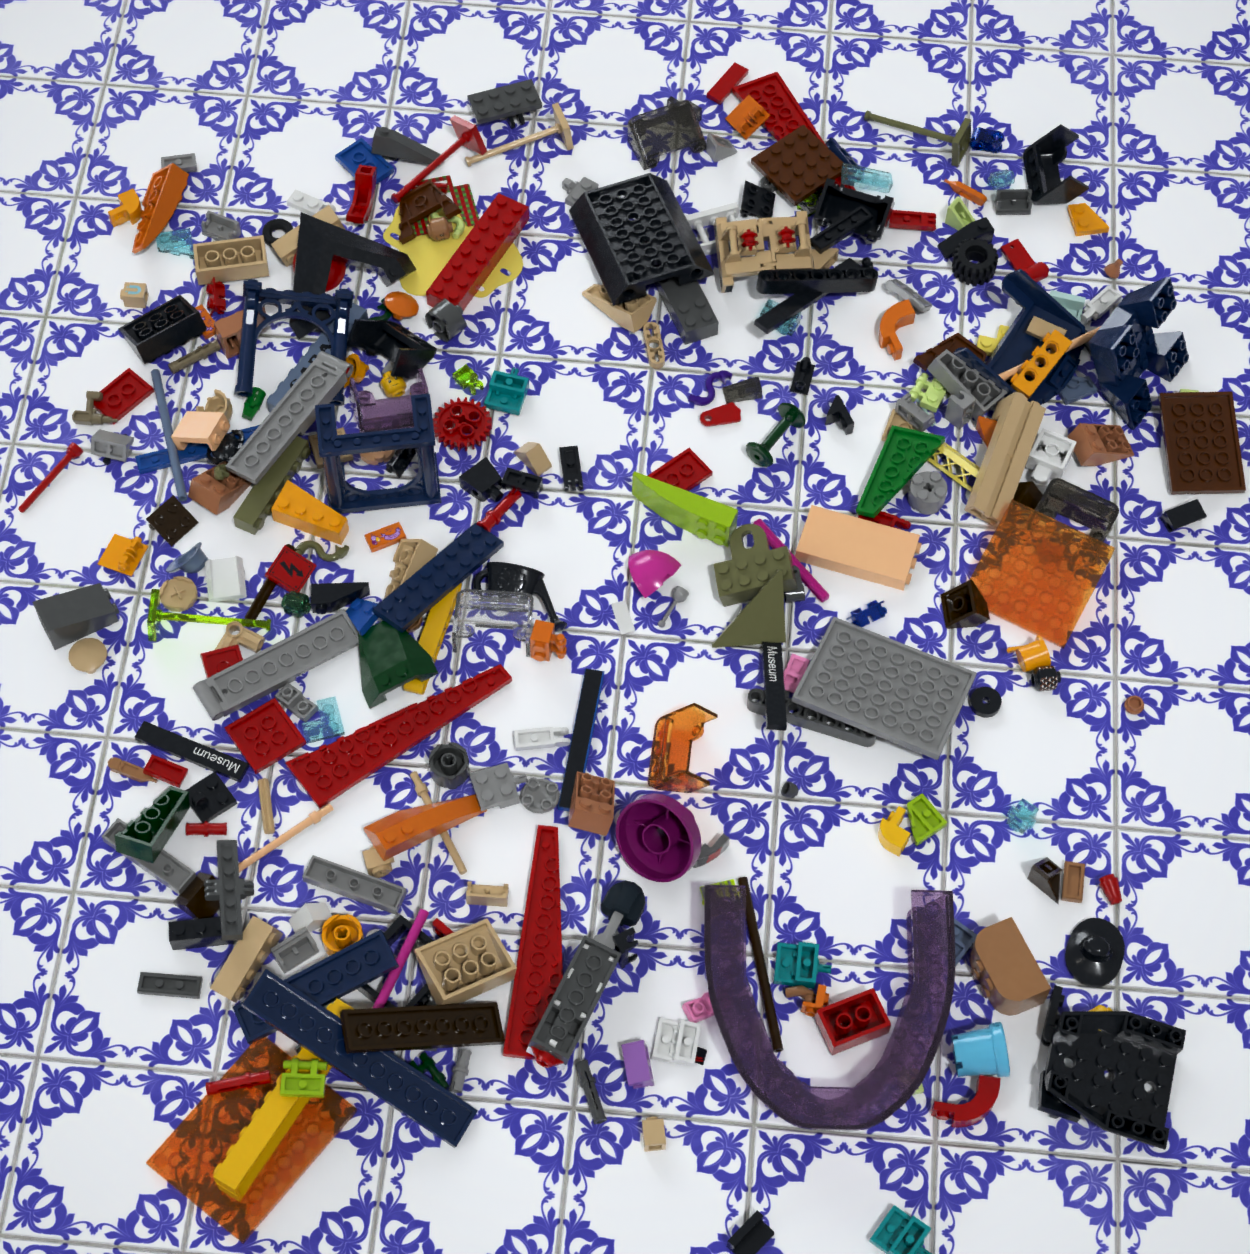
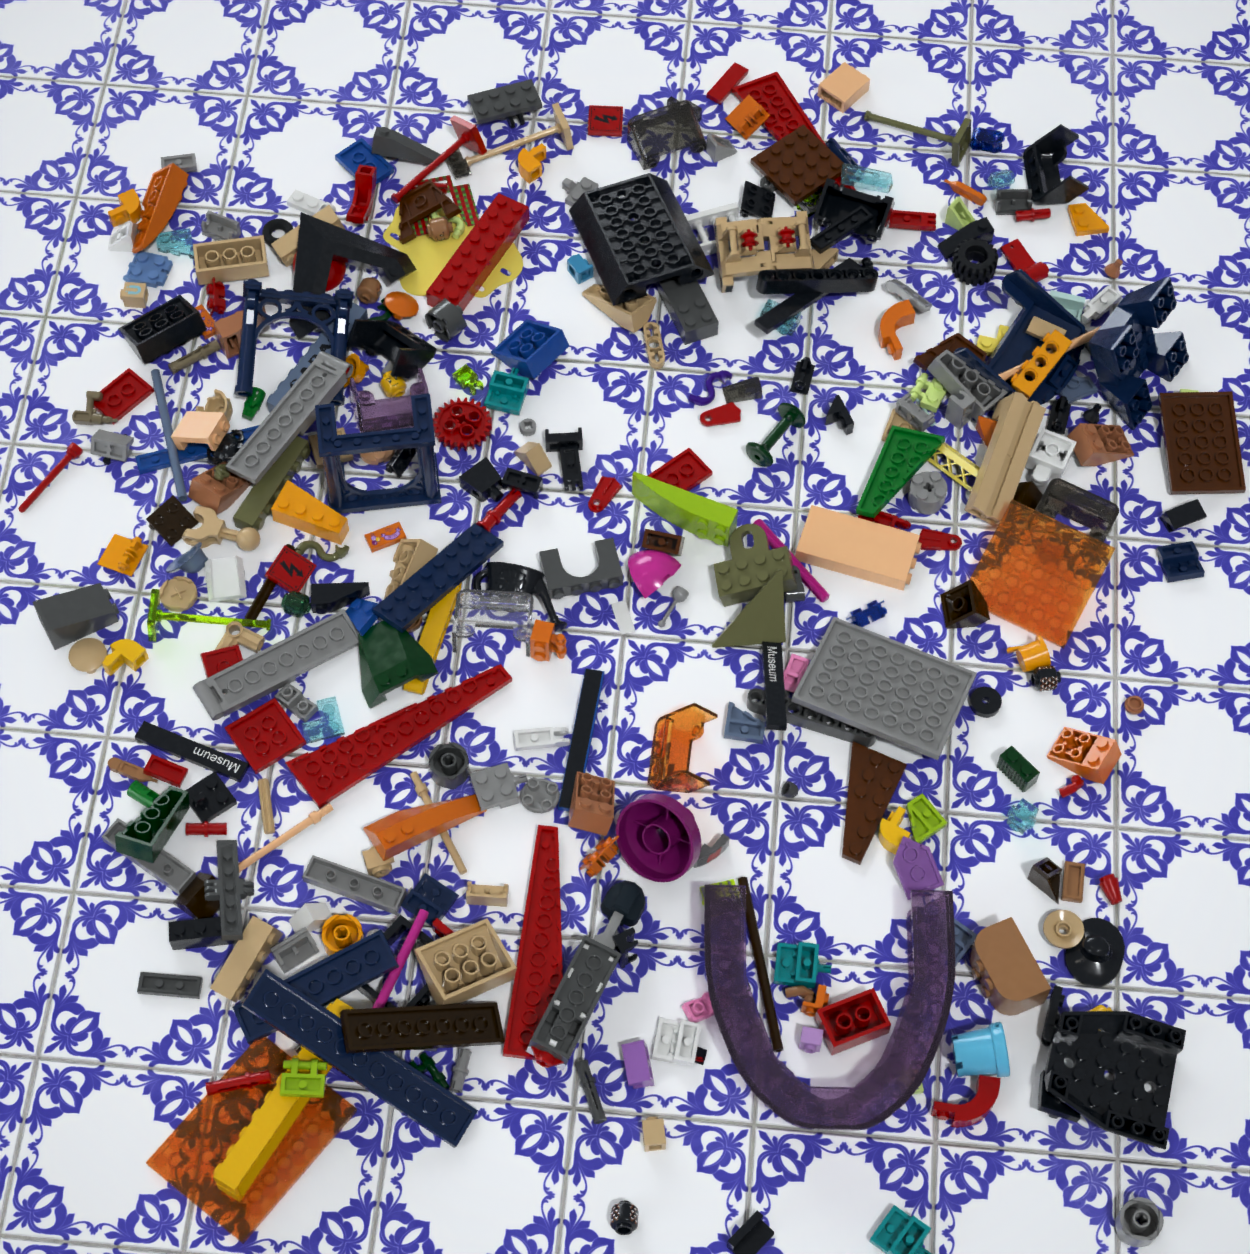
none -> yellow brick [102,639,149,676]
none -> white slope [107,221,138,252]
none -> medium blue plate [123,251,173,288]
none -> green hinge [127,780,160,808]
none -> tan piece [182,506,261,551]
none -> medium nougat head [356,277,382,304]
none -> dark blue slope [401,873,459,926]
none -> clear smoke slope [442,148,472,180]
none -> blue slope [491,319,569,379]
none -> light orange brick [518,143,546,184]
none -> light grey bush [520,418,536,436]
none -> dark grey arch [539,538,623,599]
none -> black hinge [545,427,583,452]
none -> dark azure brick [567,254,593,284]
none -> orange hinge [579,835,619,877]
none -> red tile [588,105,623,137]
none -> red piece [588,476,622,513]
none -> black head [610,1200,639,1235]
none -> reddish brown brick [642,529,685,556]
none -> sand blue wing [724,702,765,744]
none -> lavender plate [799,1026,823,1054]
none -> light nougat brick [817,62,870,113]
none -> reddish brown wing [842,741,907,865]
none -> medium lavender tile [893,836,944,900]
none -> red piece [919,528,962,551]
none -> dark green brick [996,746,1040,792]
none -> red axle [1015,208,1051,222]
none -> tan dish [1043,910,1084,949]
none -> black hinge [1047,396,1071,434]
none -> orange slope [1047,727,1122,784]
none -> red arm [1058,775,1084,798]
none -> black rock [1083,403,1102,424]
none -> light grey brick [1115,1197,1164,1247]
none -> dark blue slope [1156,541,1205,583]

